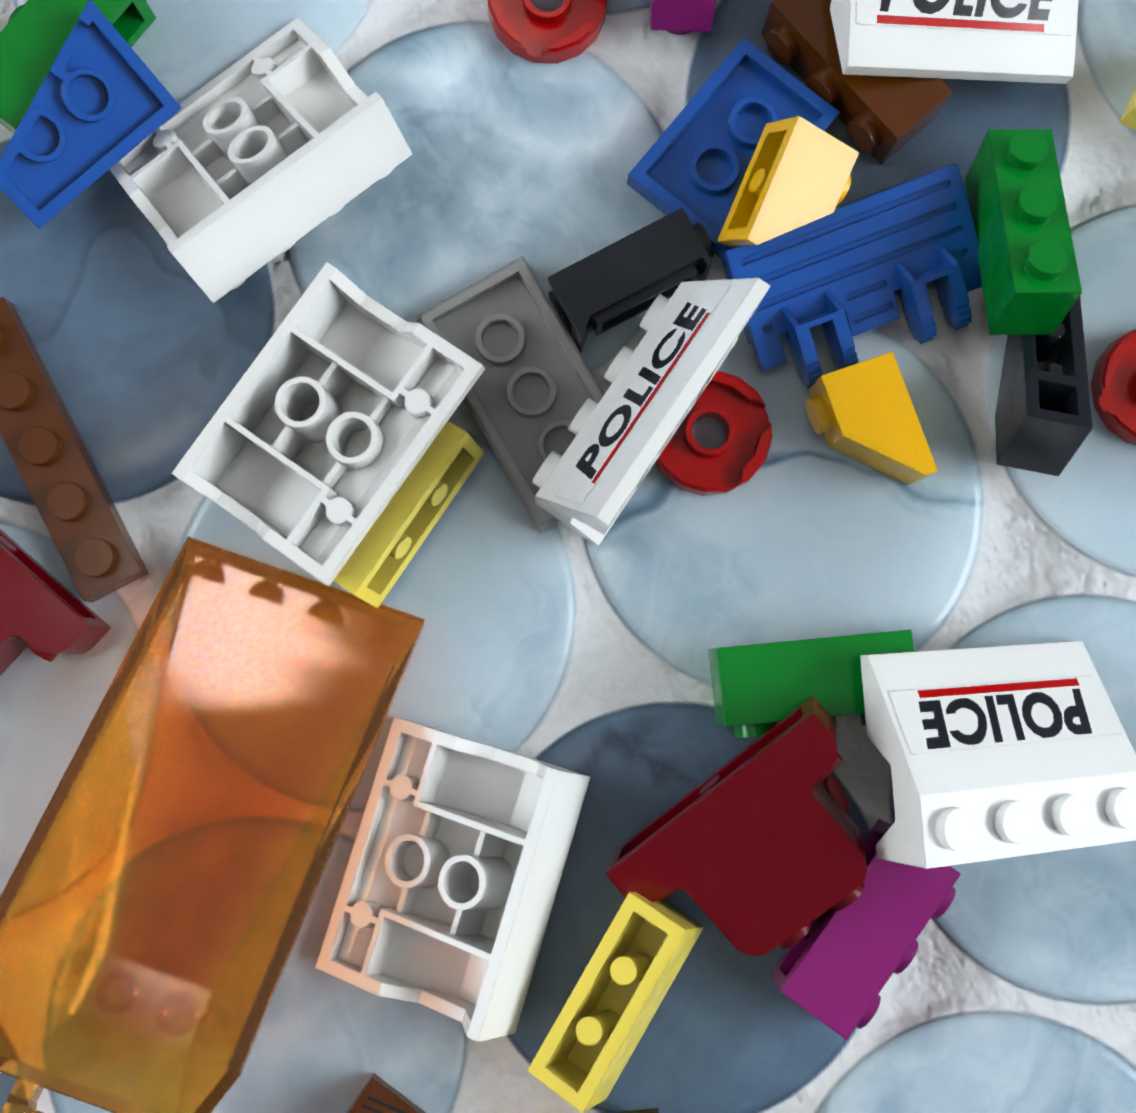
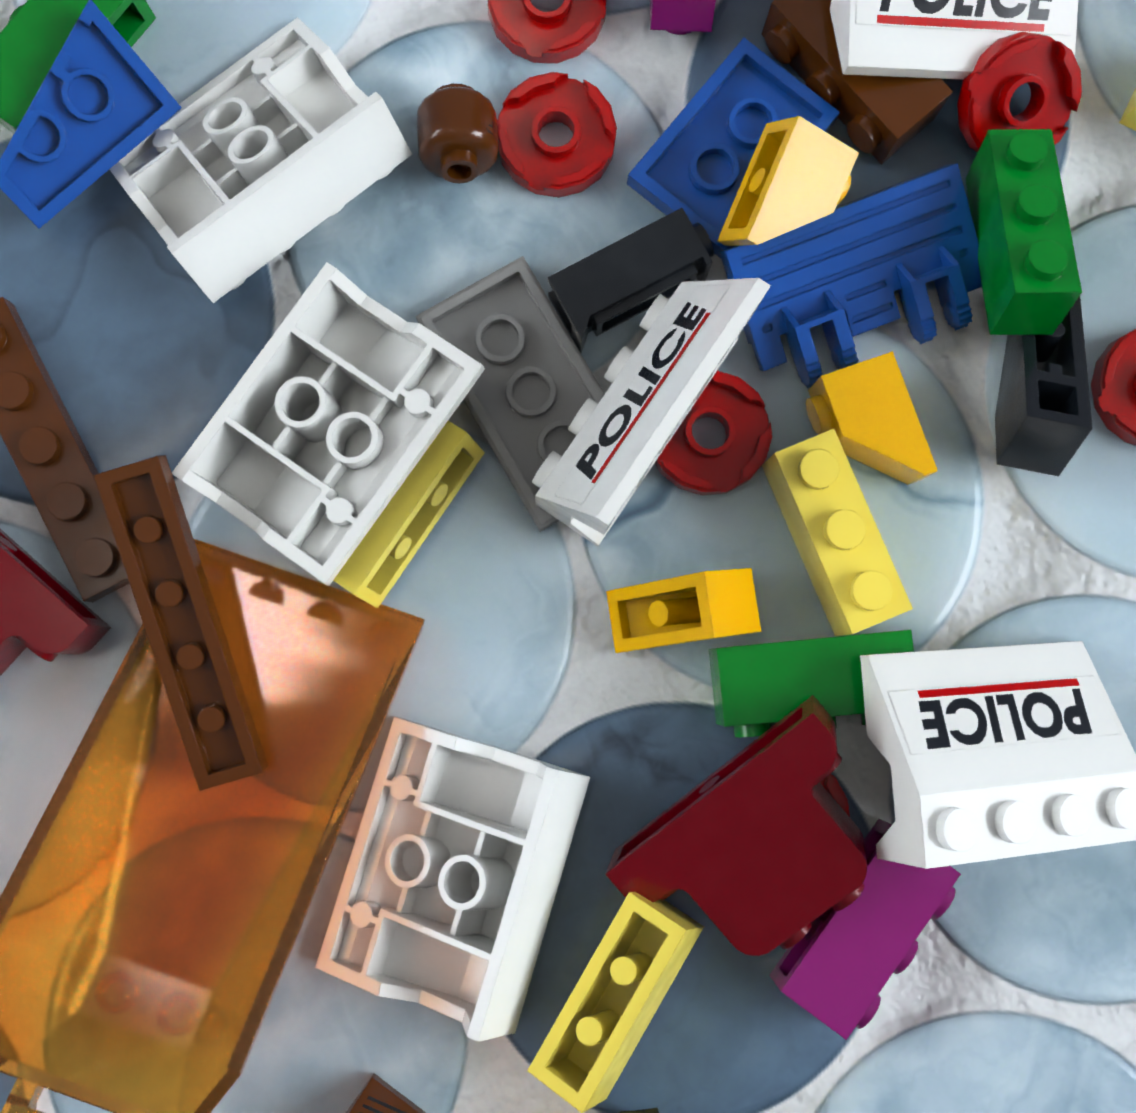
none -> reddish brown plate [93,455,268,791]
none -> reddish brown head [417,83,498,184]
none -> red tile [497,72,617,198]
none -> yellow slope [606,568,762,653]
none -> light yellow brick [762,429,913,636]
none -> red tile [957,32,1082,152]

